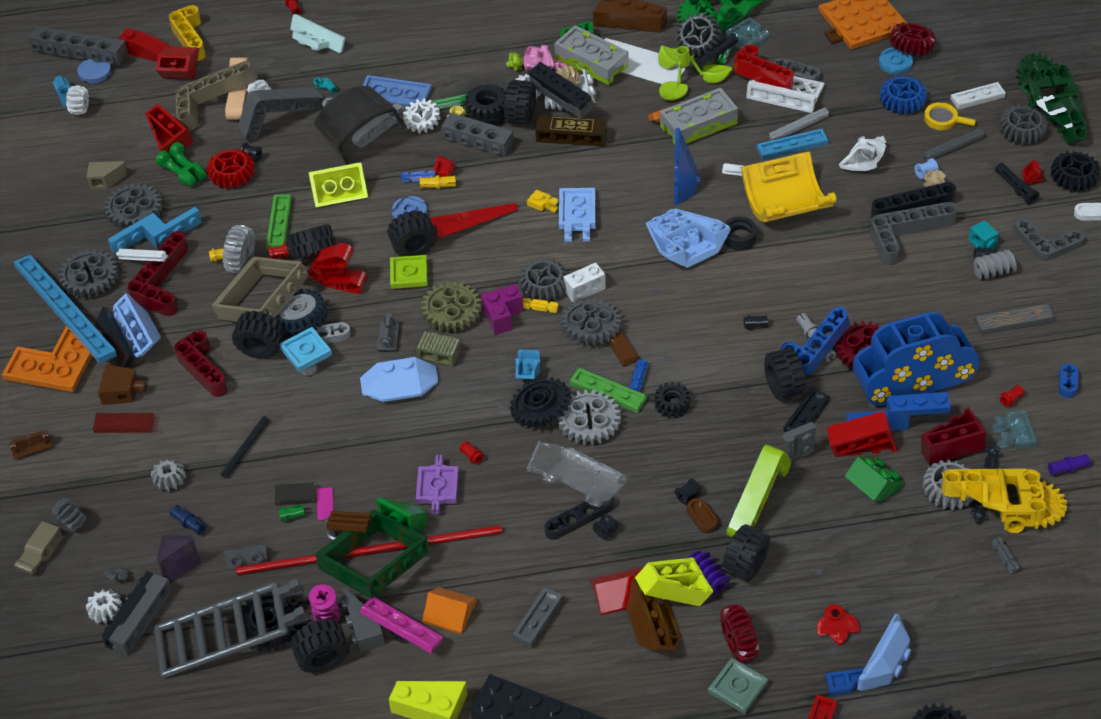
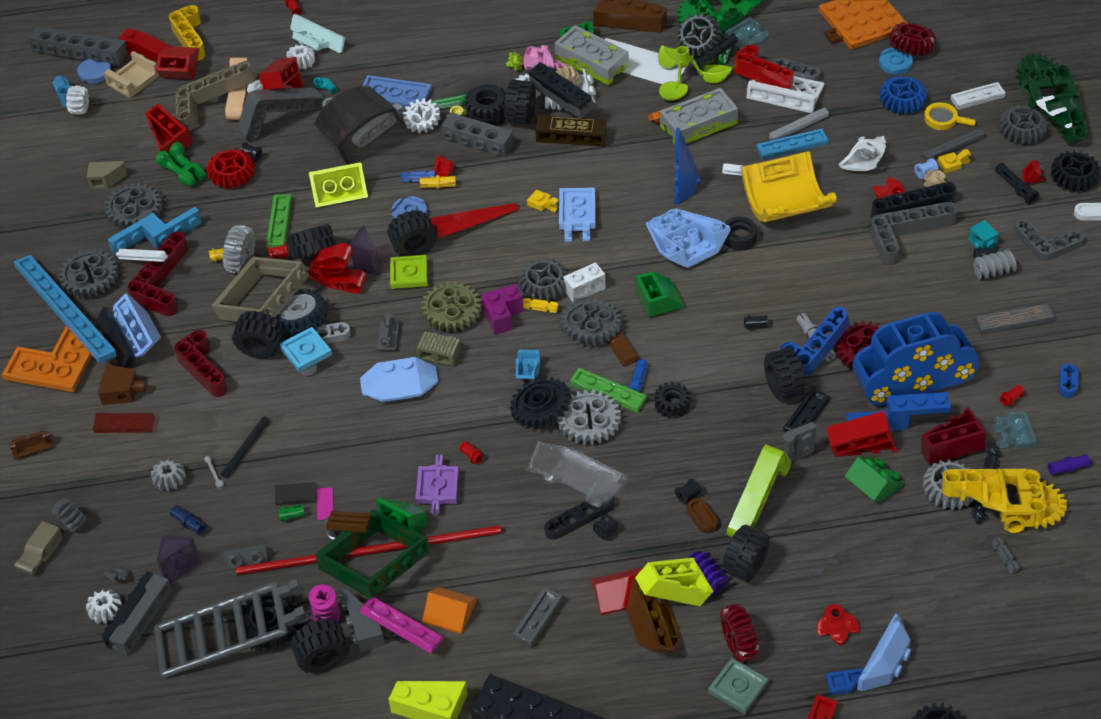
none -> tan panel [104,51,159,98]
none -> light grey hinge [204,456,224,489]
none -> red wedge [260,57,304,90]
none -> white gear [286,44,315,70]
none -> clear purple slope [350,225,380,276]
none -> green slope [636,271,684,317]
none -> red plate [873,177,906,199]
none -> yellow plate [937,149,971,174]

